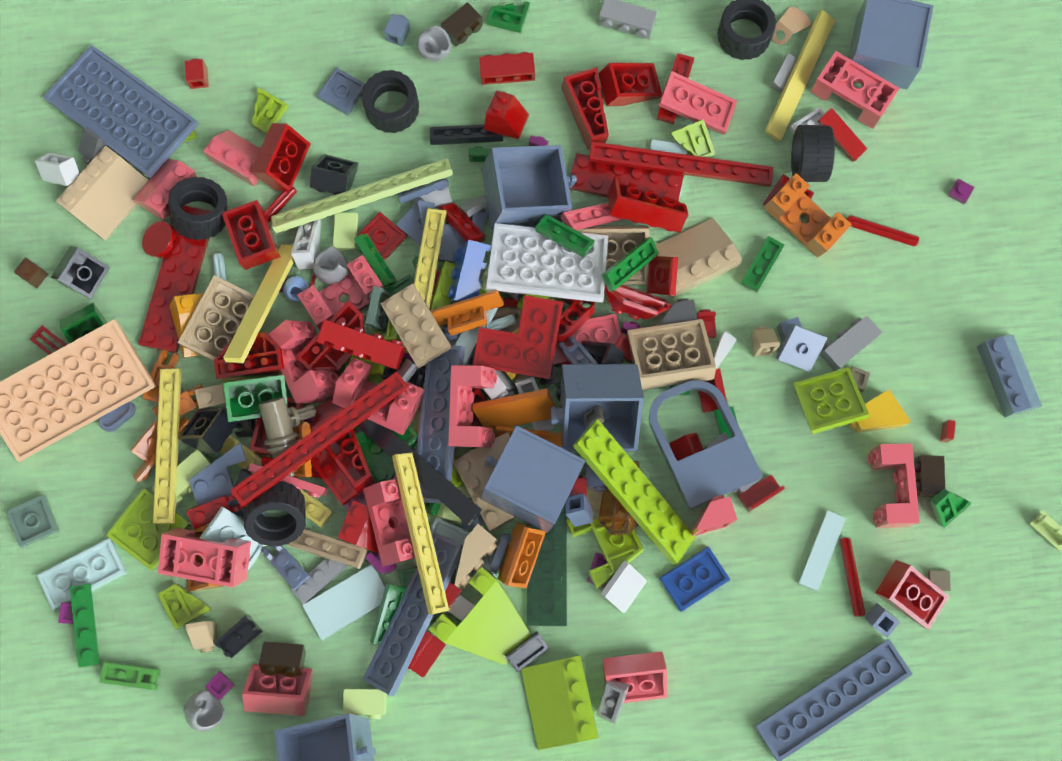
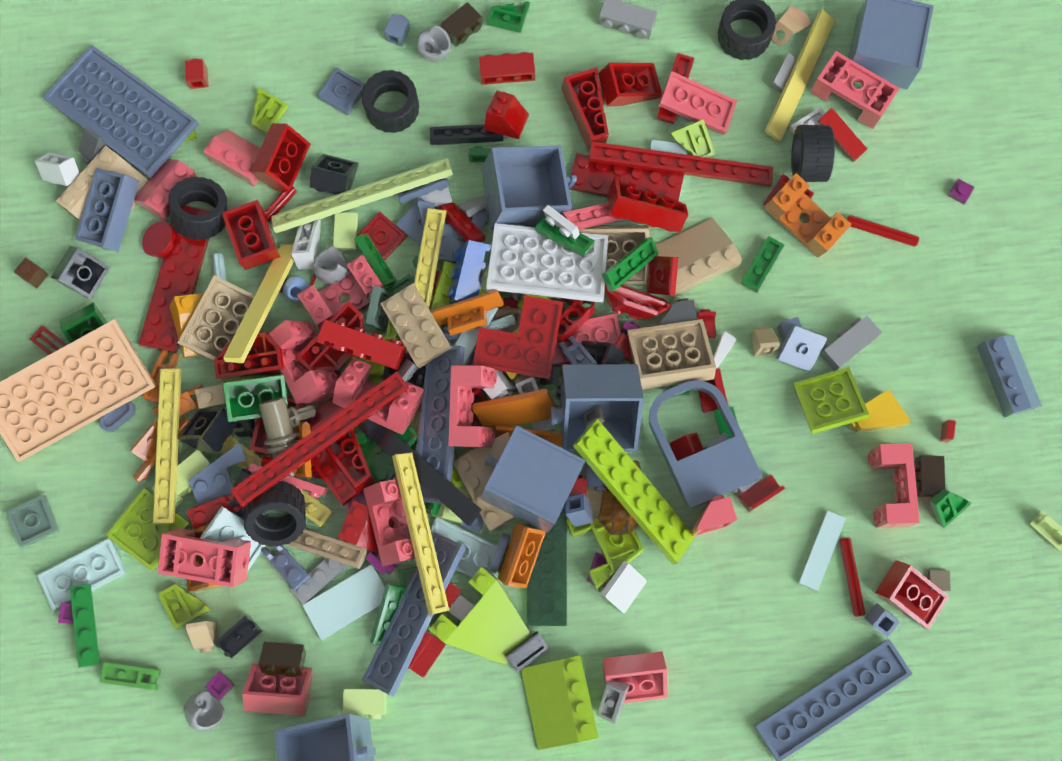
tan slope [454,524,498,588] -> none
magenta plate [529,135,549,146] -> none
blue tile [659,546,731,612] -> none
dark tan tile [850,366,870,392] -> none
none -> sand blue slope [75,168,139,252]
none -> white plate [543,205,580,240]

